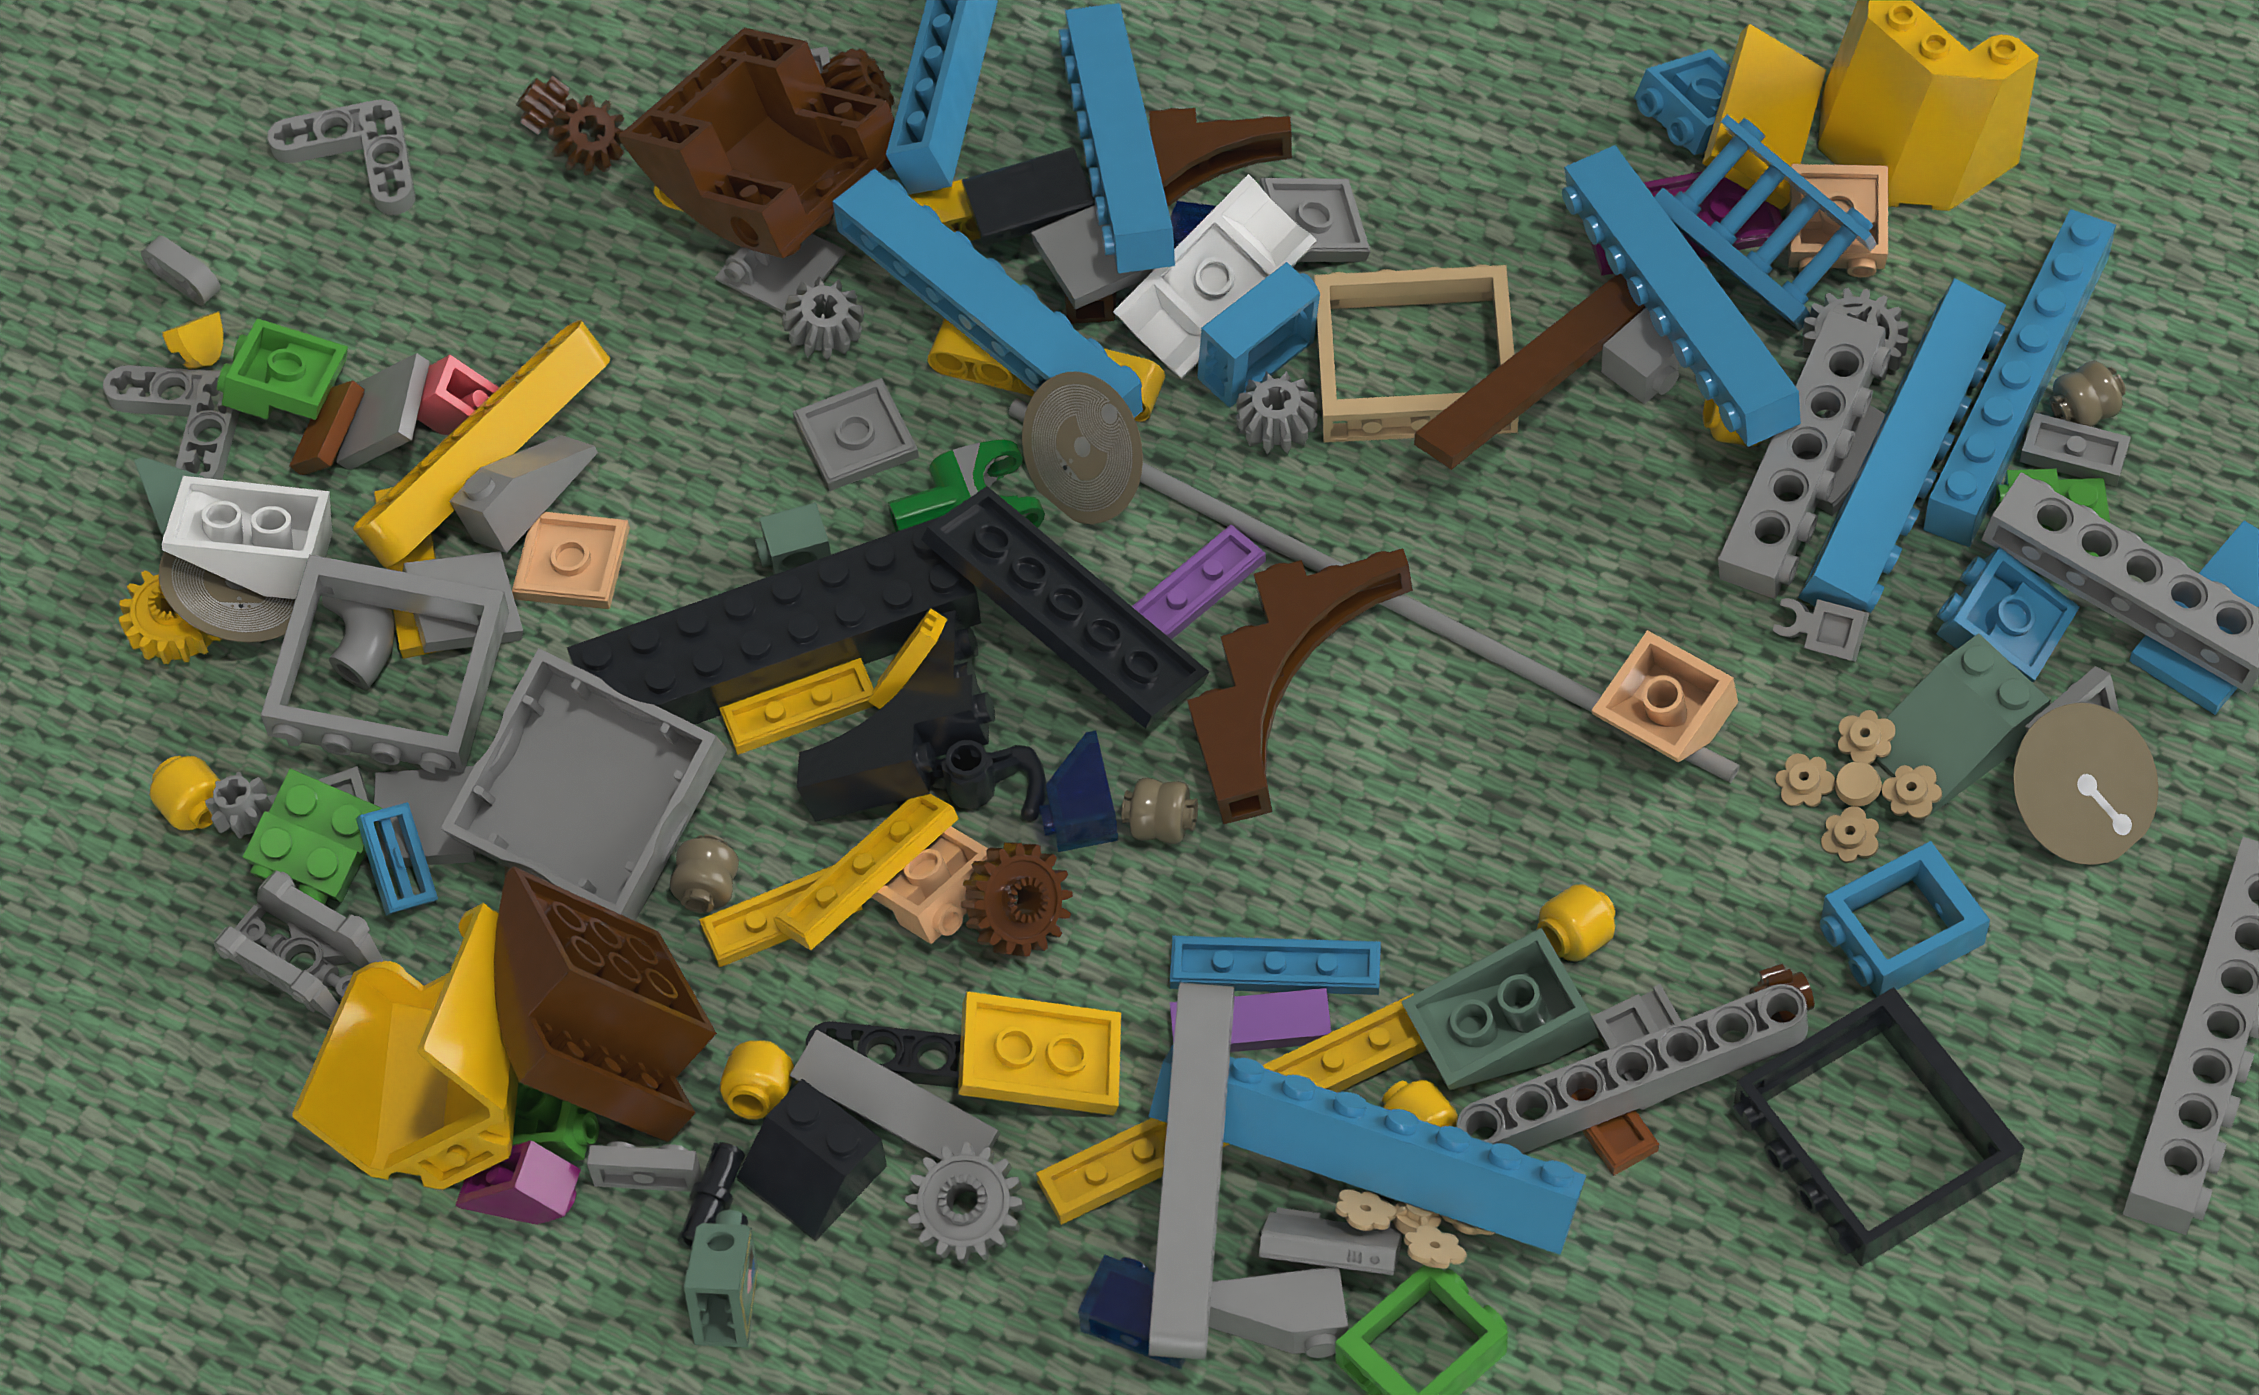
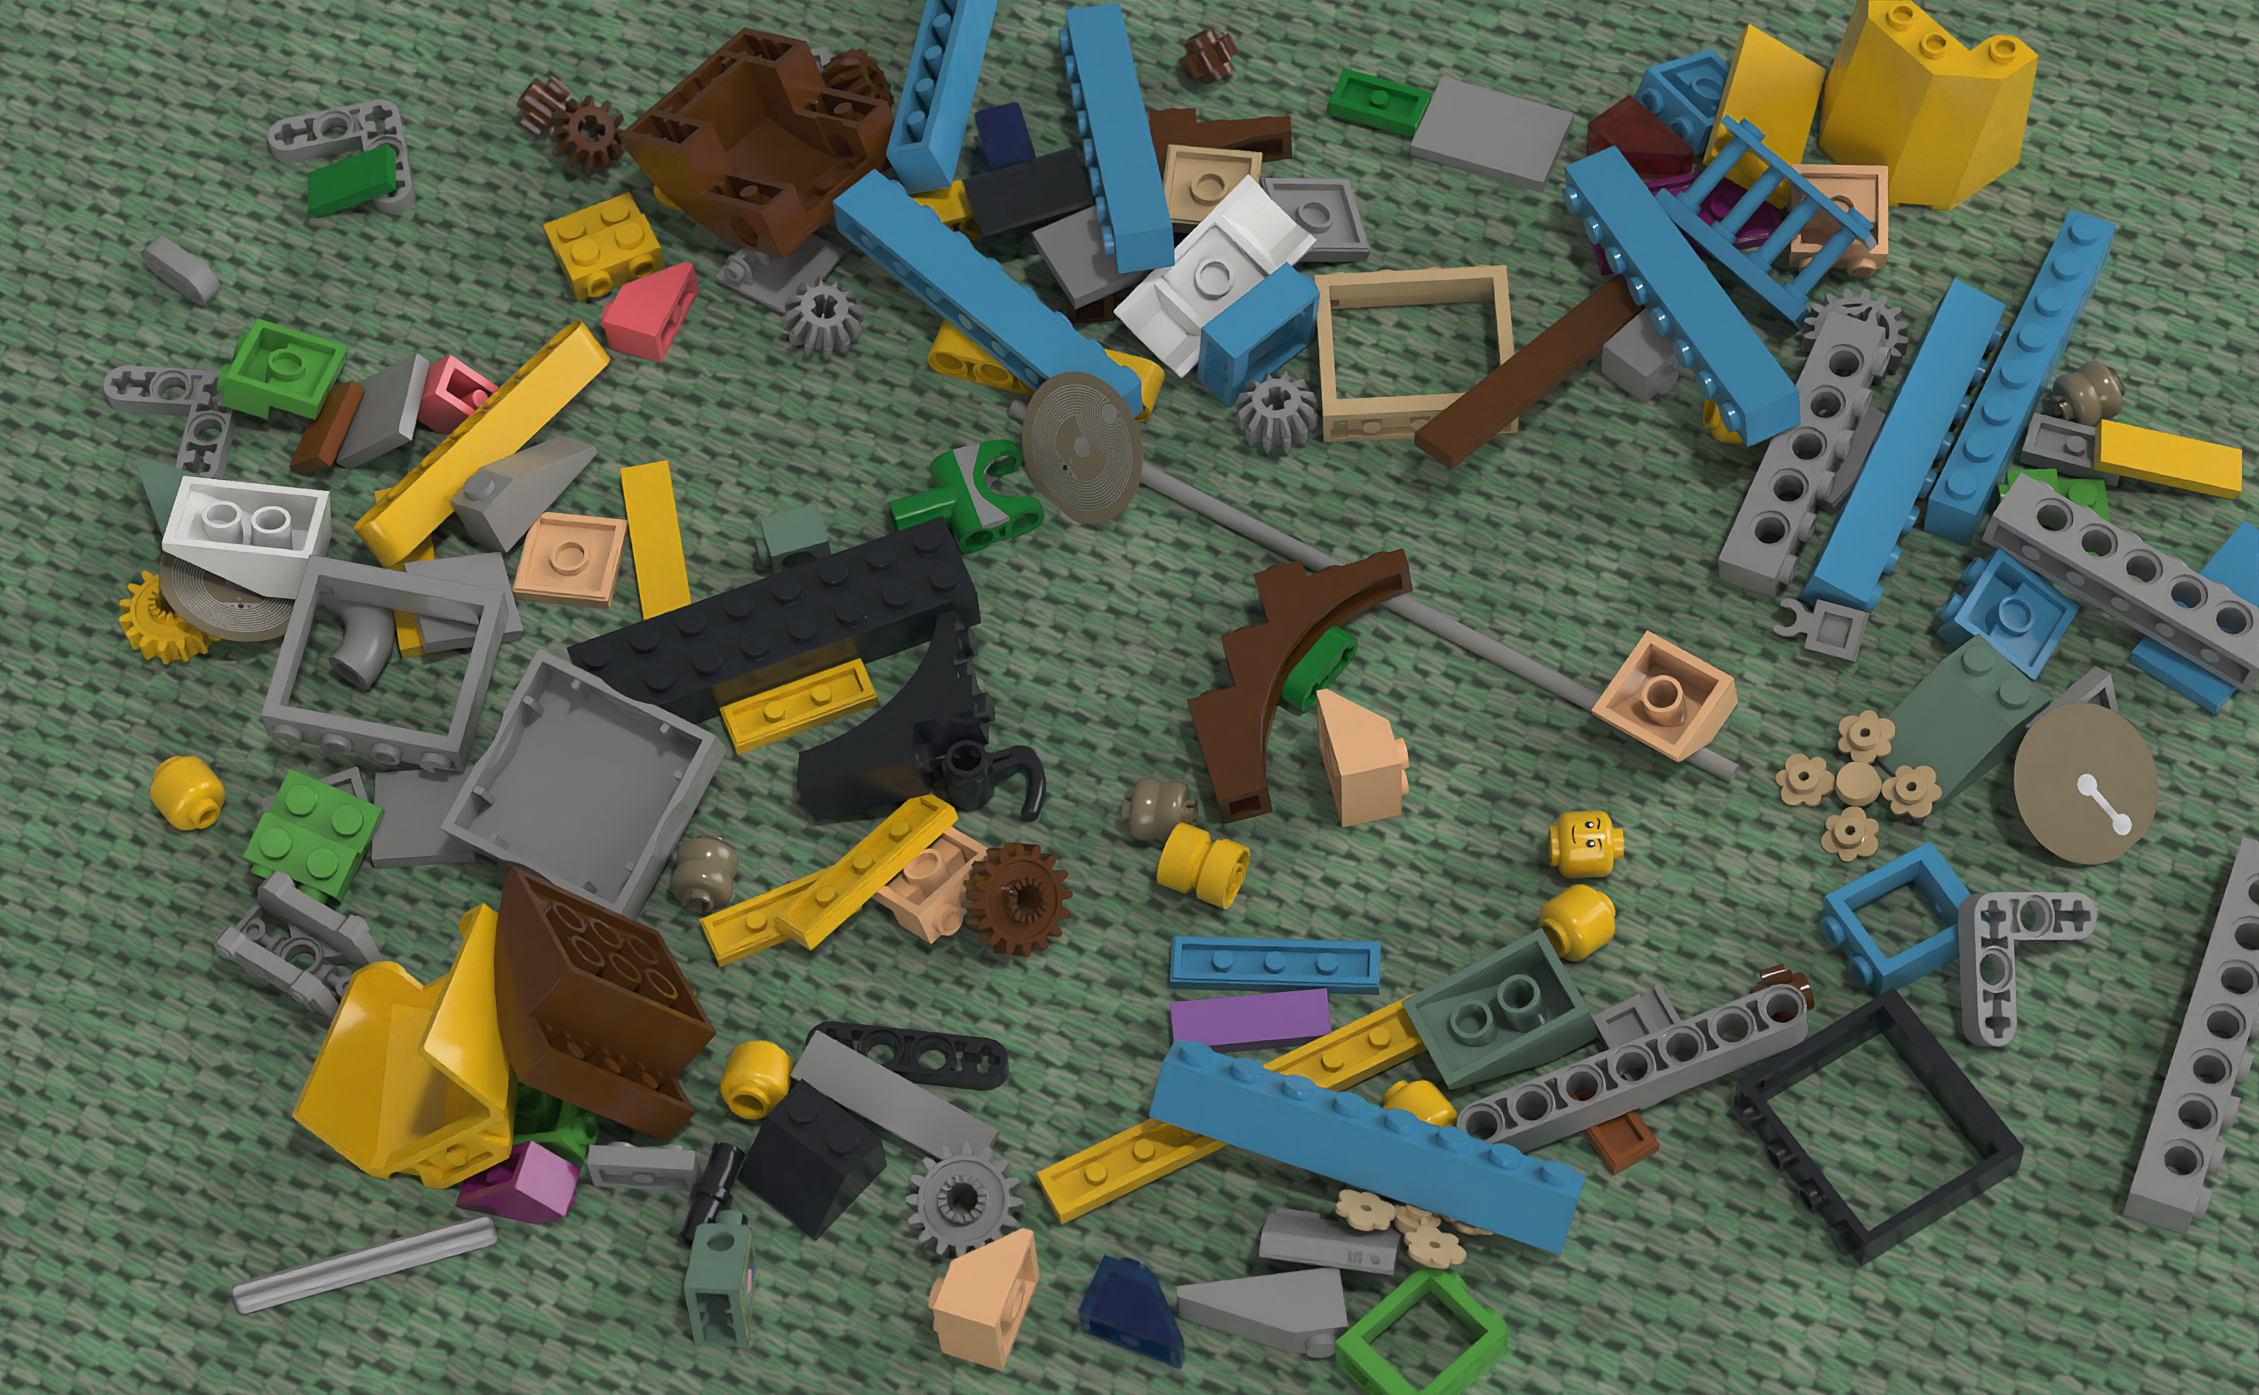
yellow tile [162,312,223,369] -> none
light grey gear [205,772,272,839] -> none
dark azure tile [356,802,438,916] -> none
light grey tile [793,378,919,491] -> none
yellow tile [868,608,947,709] -> none
black plate [921,486,1210,729] -> none
yellow plate [958,991,1121,1116] -> none
clear blue slope [1039,730,1118,852] -> none
medium lavender tile [1132,525,1266,640] -> none
light grey beam [1149,983,1235,1360] -> none
none -> light grey axle [233,1214,497,1314]
none -> green tile [308,144,396,218]
none -> yellow plate [543,192,665,302]
none -> coral slope [601,262,699,363]
none -> yellow tile [620,460,692,620]
none -> light nougat slope [928,1228,1040,1371]
none -> clear blue slope [973,102,1036,171]
none -> yellow wheel [1157,822,1250,910]
none -> tan tile [1162,144,1262,233]
none -> reddish brown gear [1178,27,1239,85]
none -> green beam [1281,626,1359,712]
none -> light nougat slope [1316,689,1409,828]
none -> green plate [1328,68,1431,138]
none -> light grey tile [1410,77,1574,193]
none -> yellow head [1548,810,1624,879]
none -> clear red slope [1586,94,1694,181]
none -> light grey beam [1958,892,2097,1047]
none -> yellow tile [2094,419,2242,500]

